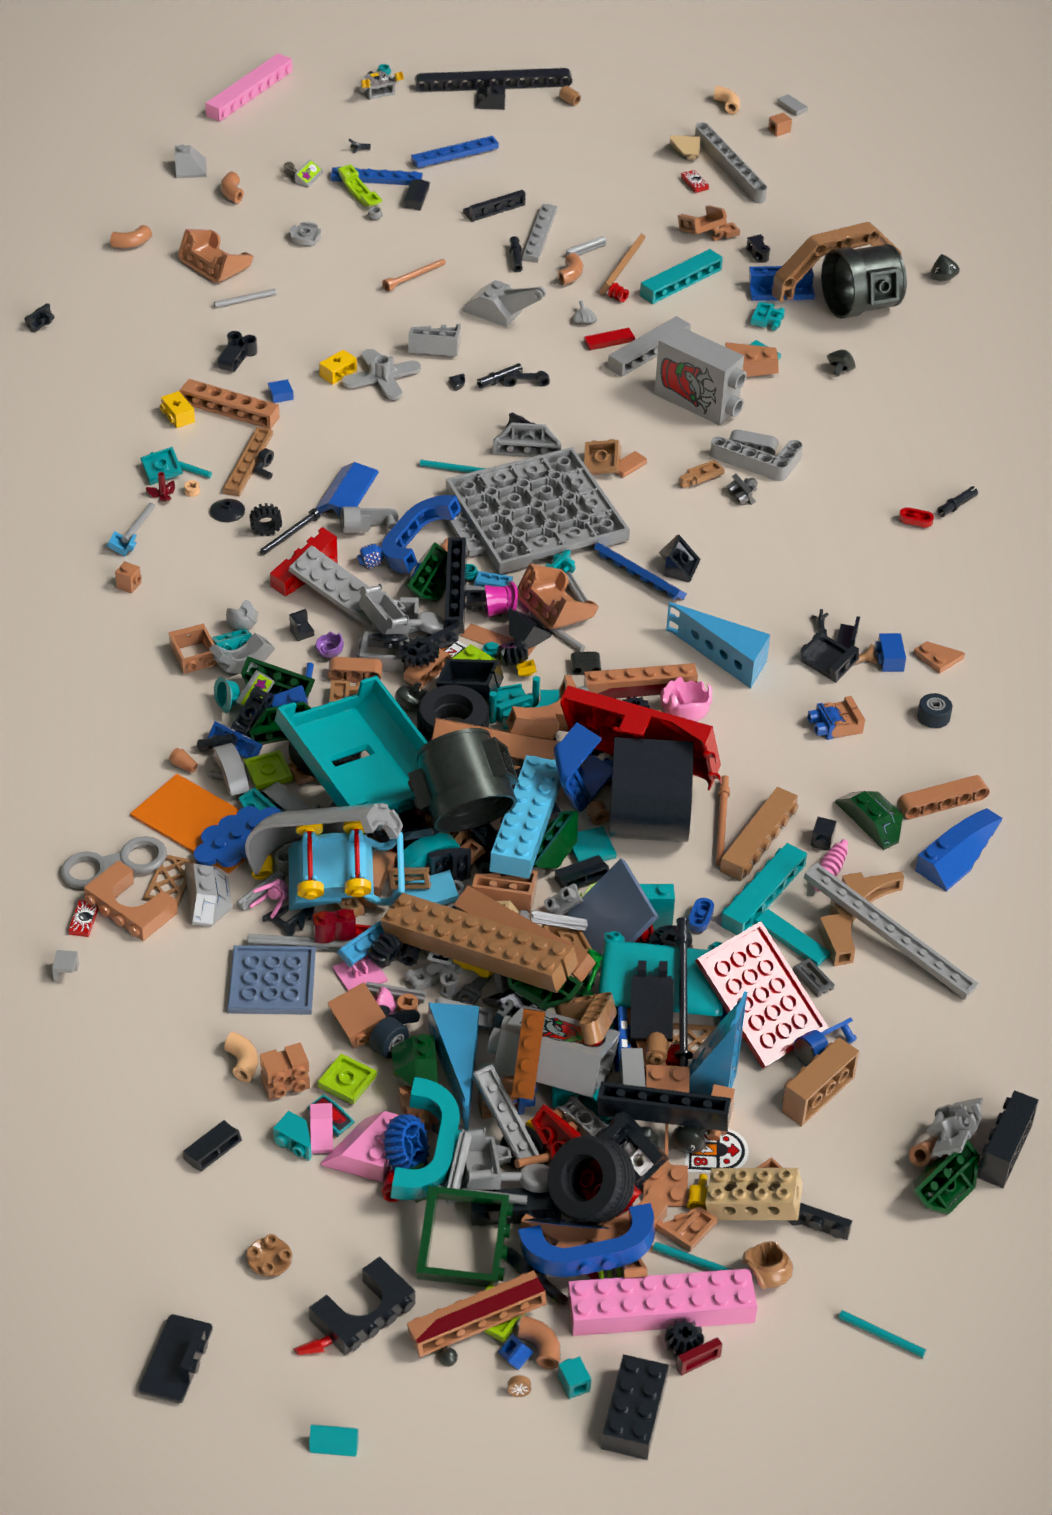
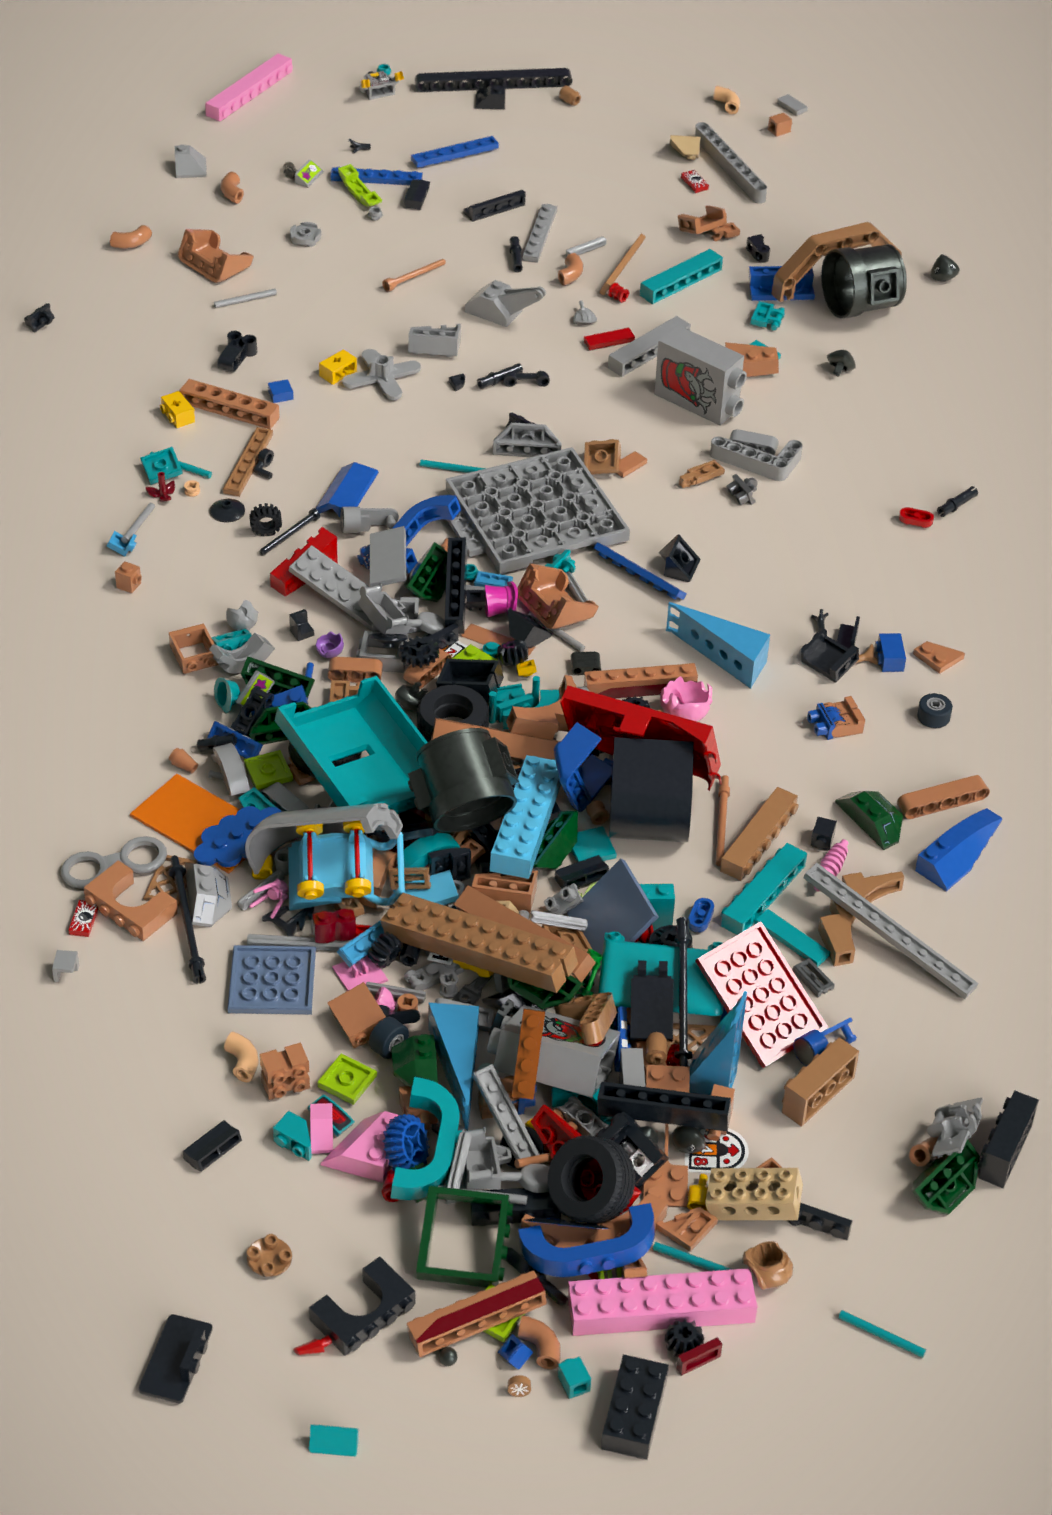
none -> black bar [168,855,206,984]
none -> light grey tile [370,526,406,587]

